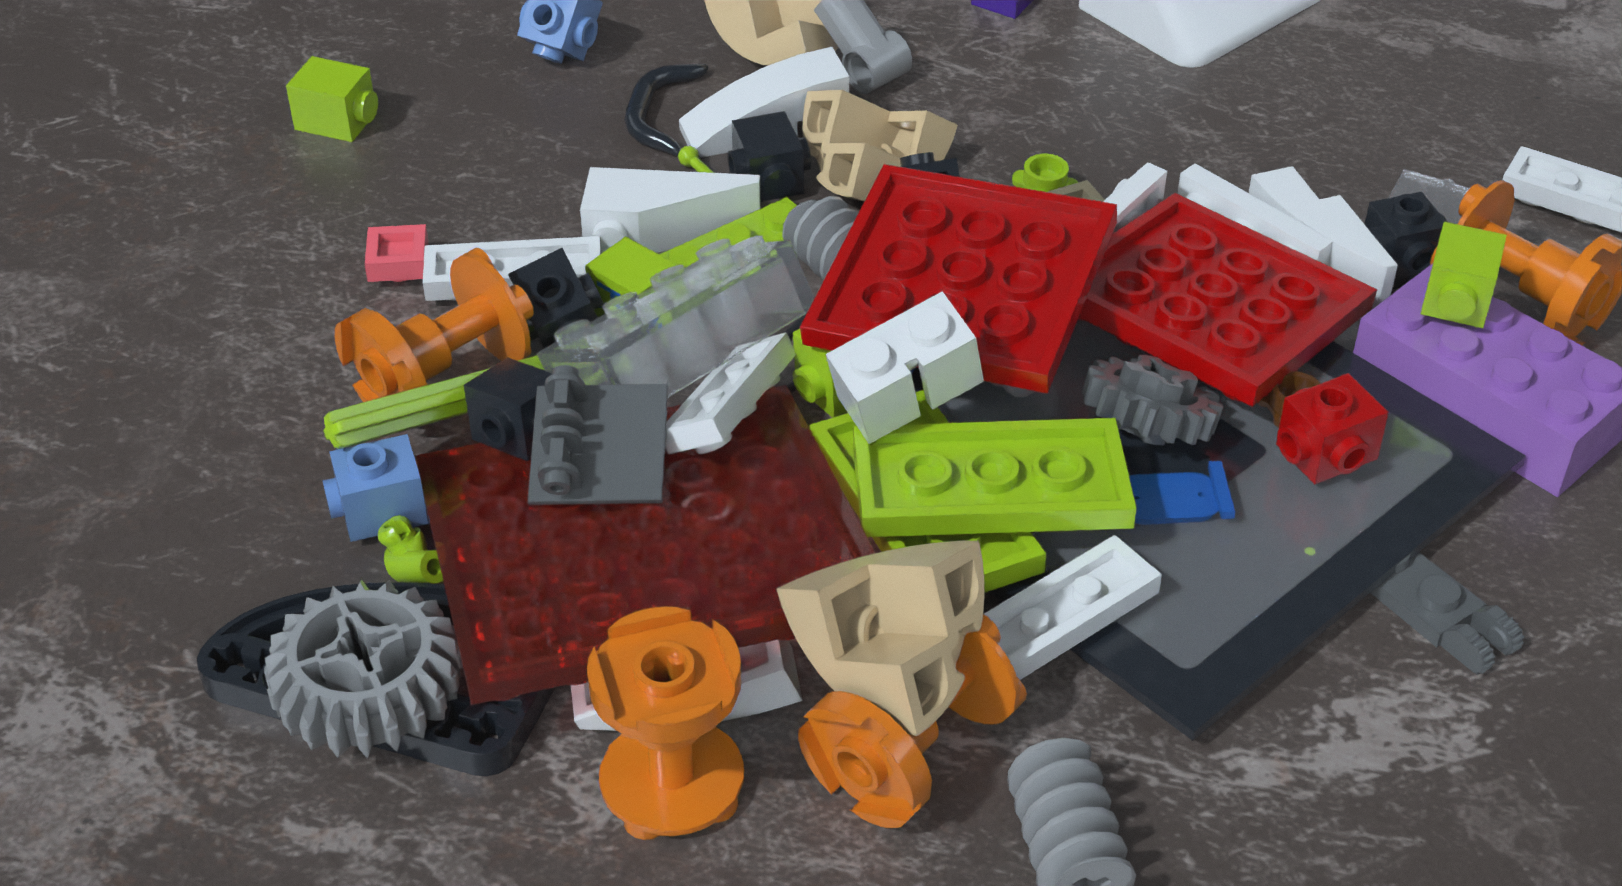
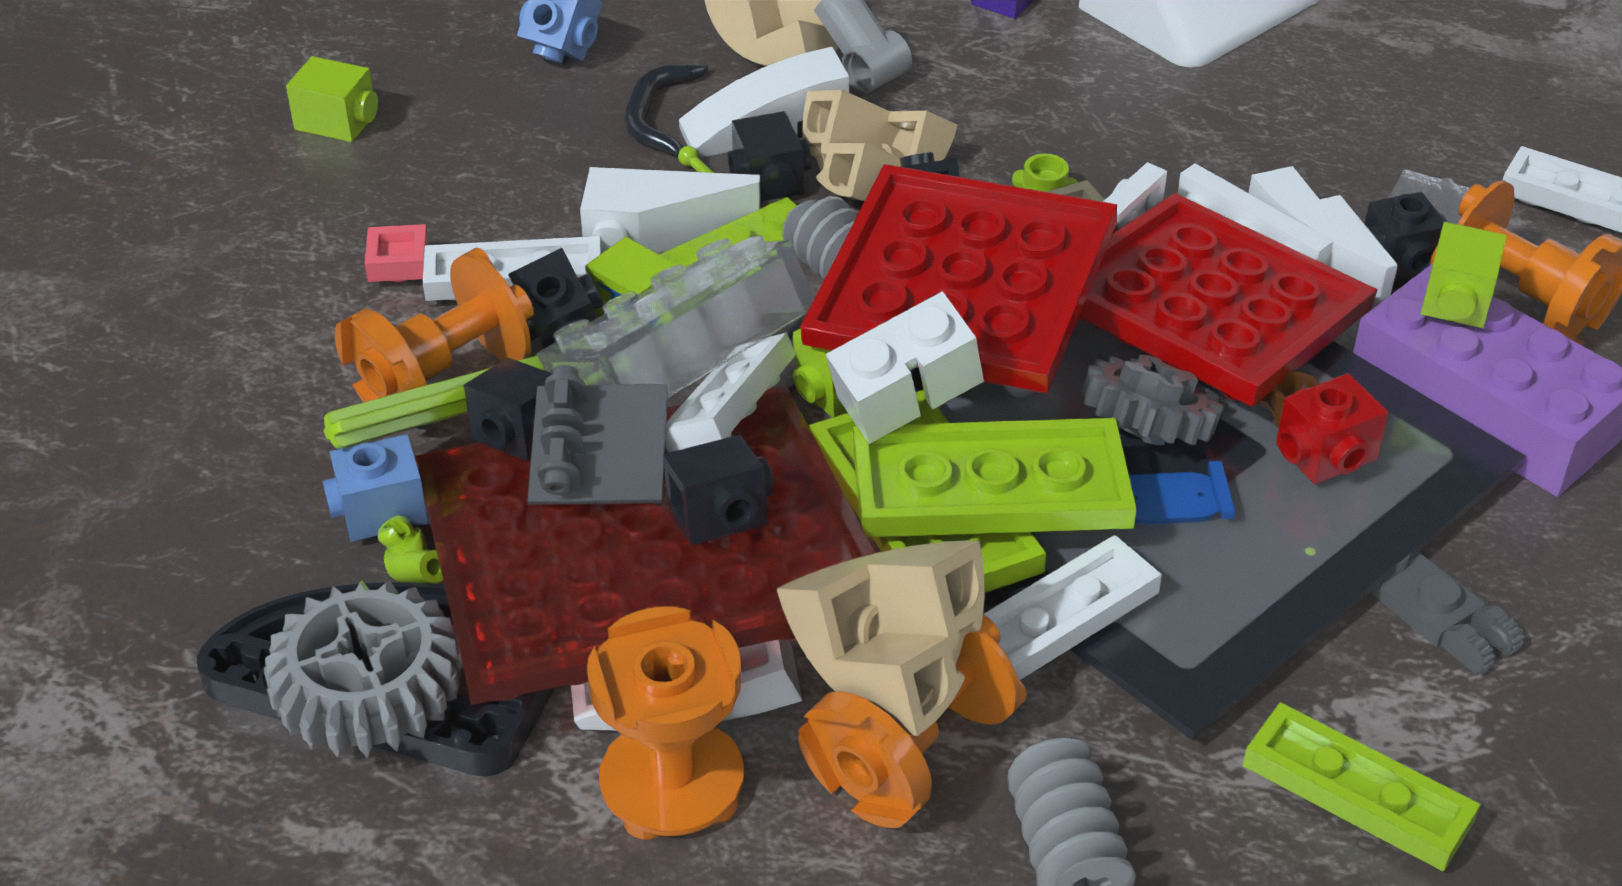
none -> black brick [663,434,774,546]
none -> lime plate [1242,702,1481,872]

